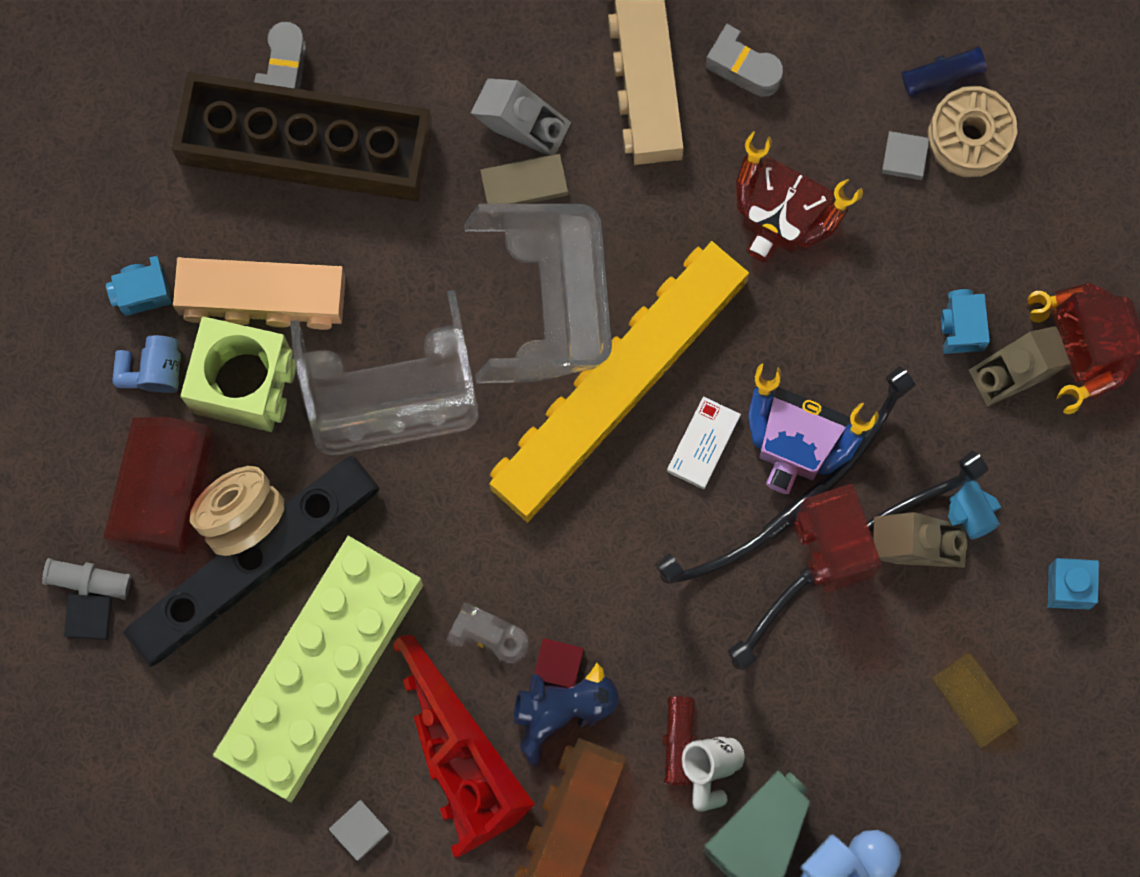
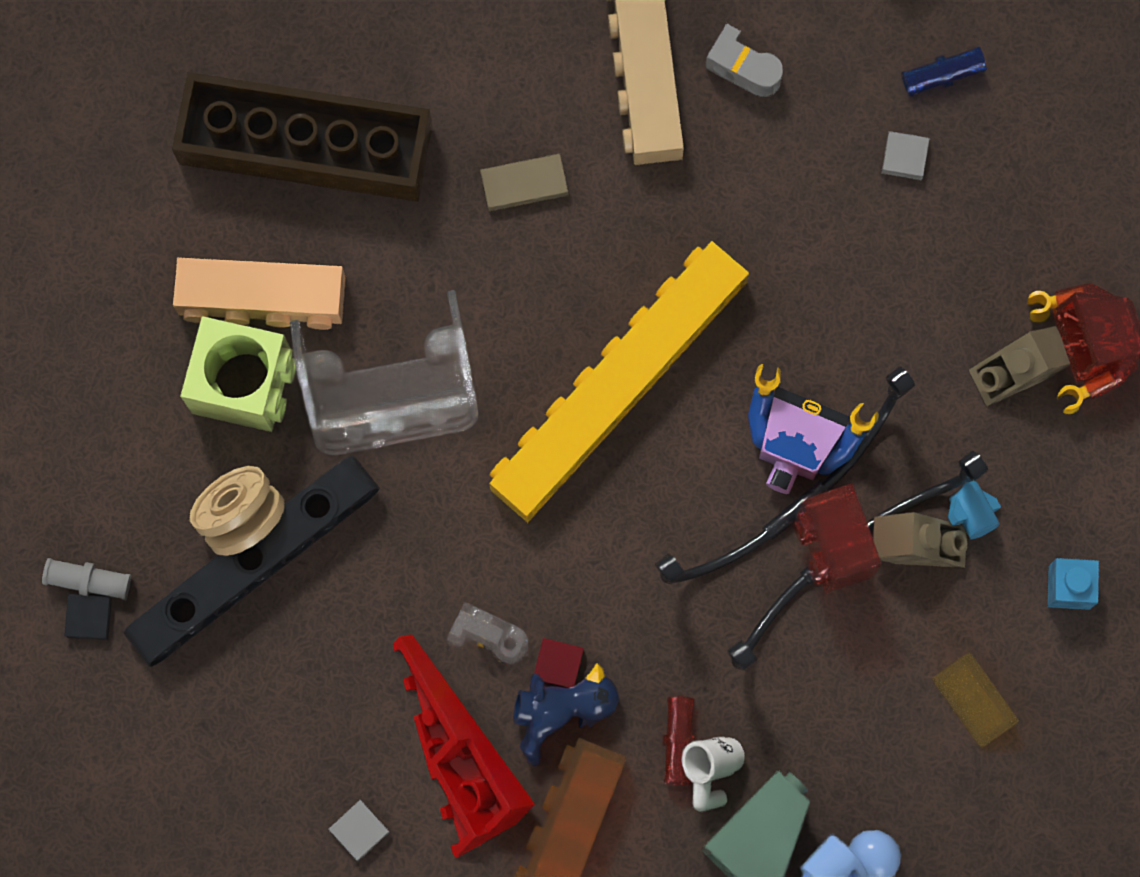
clear red slope [103,417,214,555] -> none
dark azure brick [106,256,173,316] -> none
medium blue piece [112,336,181,393] -> none
yellowish green brick [213,536,424,803] -> none
light grey leg [255,22,306,89] -> none
clear windscreen [464,204,612,383] -> none
light grey slope [470,79,571,156] -> none
white tile [667,396,741,490] -> none
clear red torso [735,131,863,263] -> none
tan wheel [927,86,1017,177] -> none
dark azure brick [941,289,990,354] -> none

